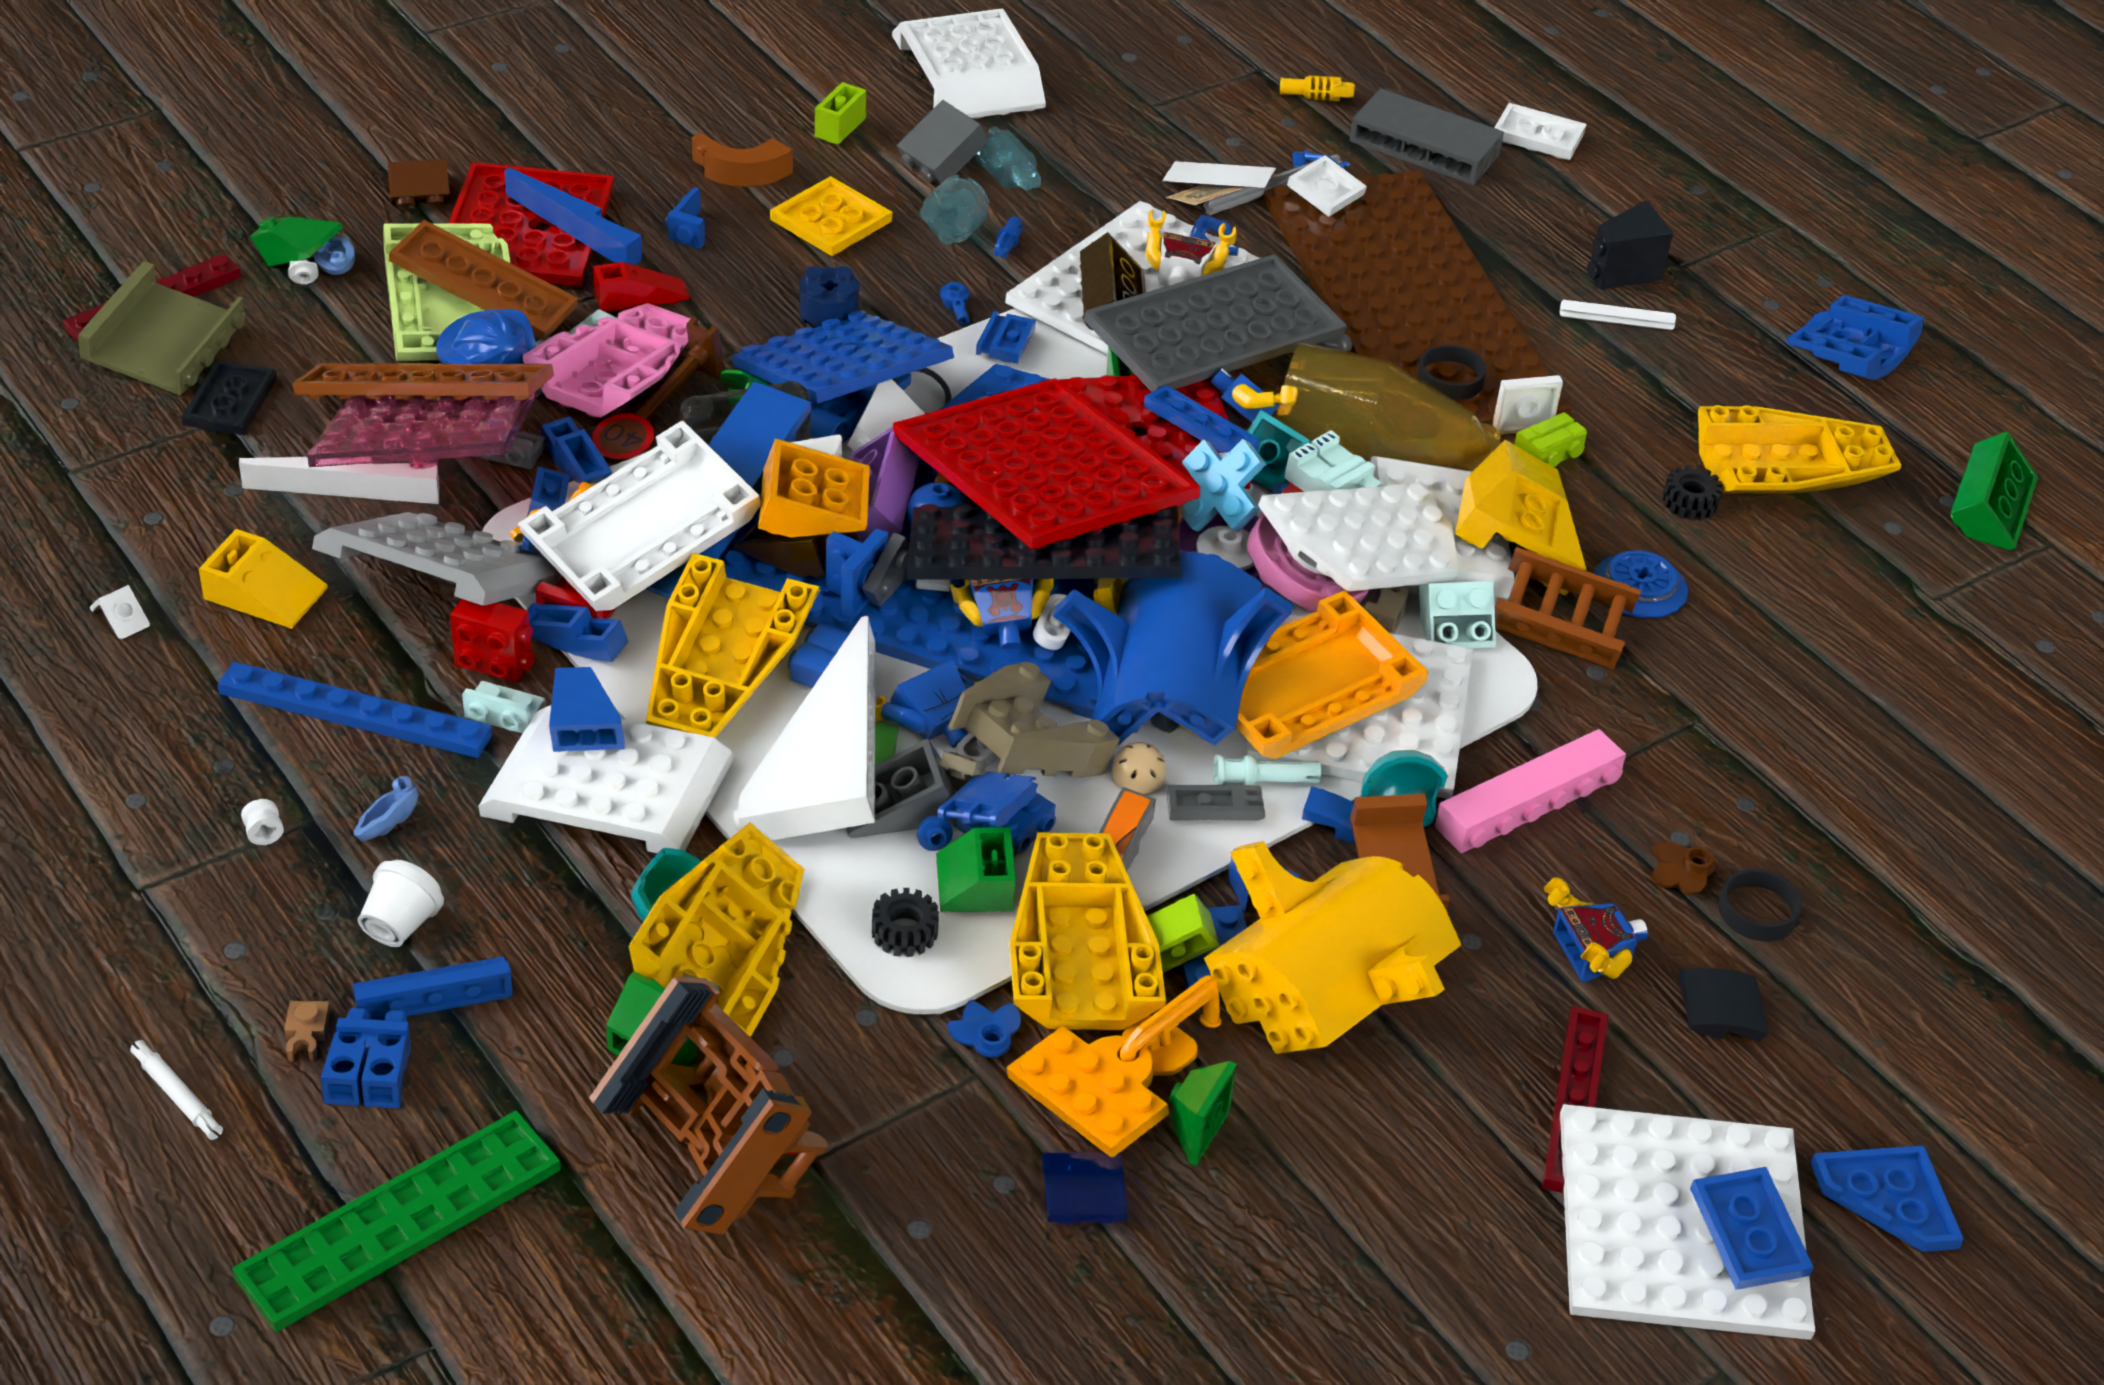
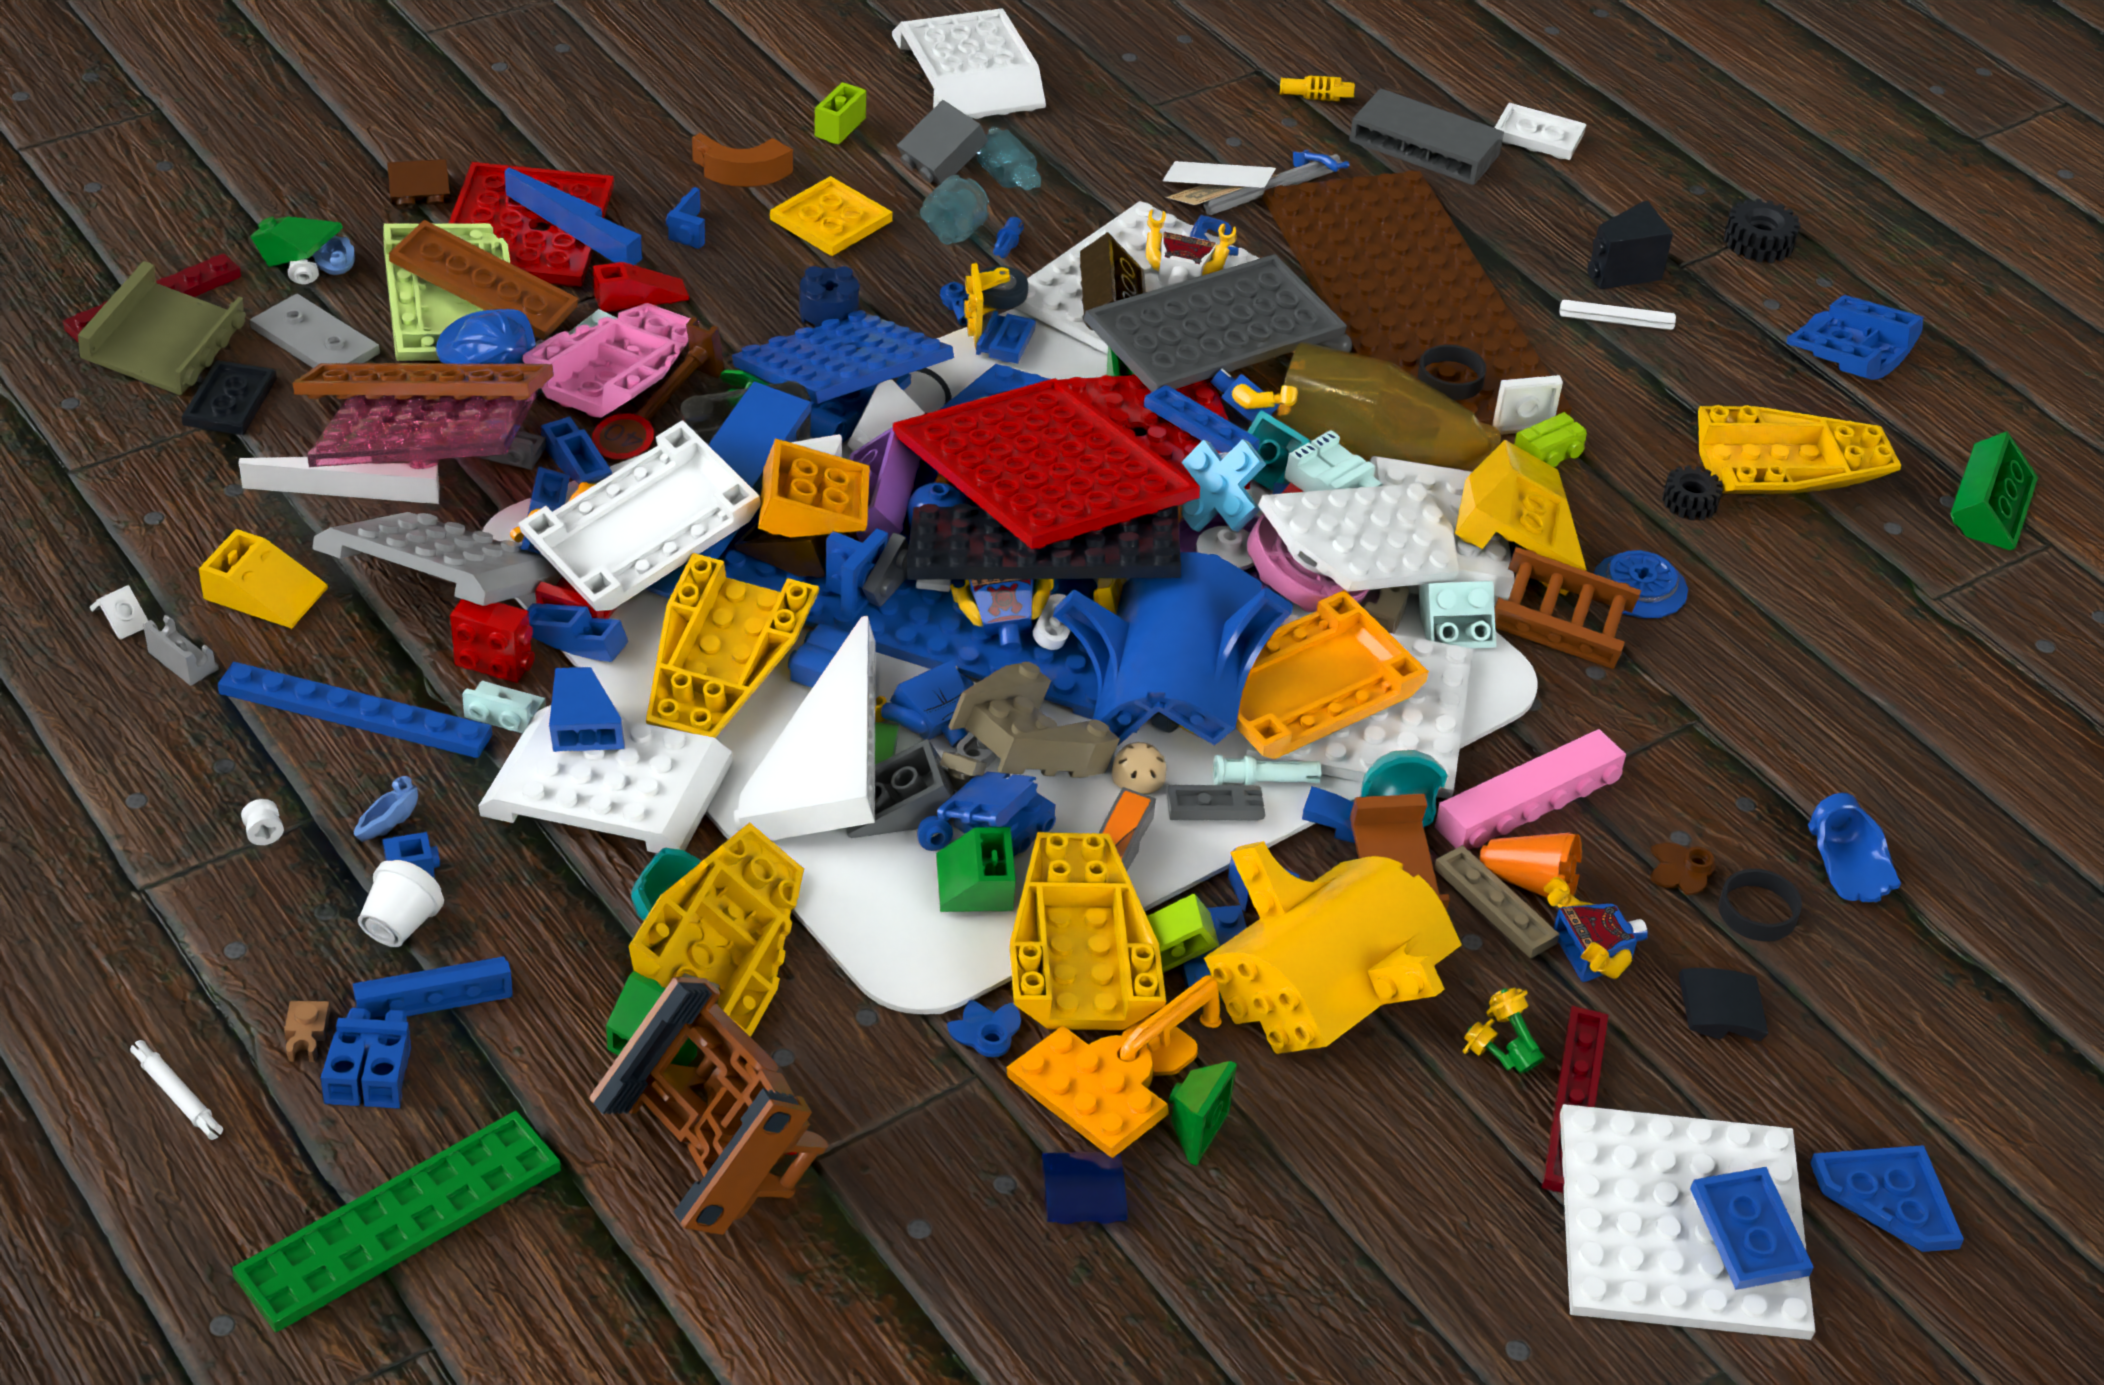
black tyre [871,887,939,957] -> none
white plate [1287,155,1367,217] -> none
none -> light grey hinge [143,615,219,686]
none -> light grey plate [250,294,380,368]
none -> blue brick [383,832,440,878]
none -> plate [964,263,1028,349]
none -> dark tan plate [1434,845,1560,959]
none -> plant [1462,987,1545,1075]
none -> orange cone [1479,832,1582,898]
none -> black tyre [1724,199,1800,263]
none -> blue hair [1808,793,1901,903]

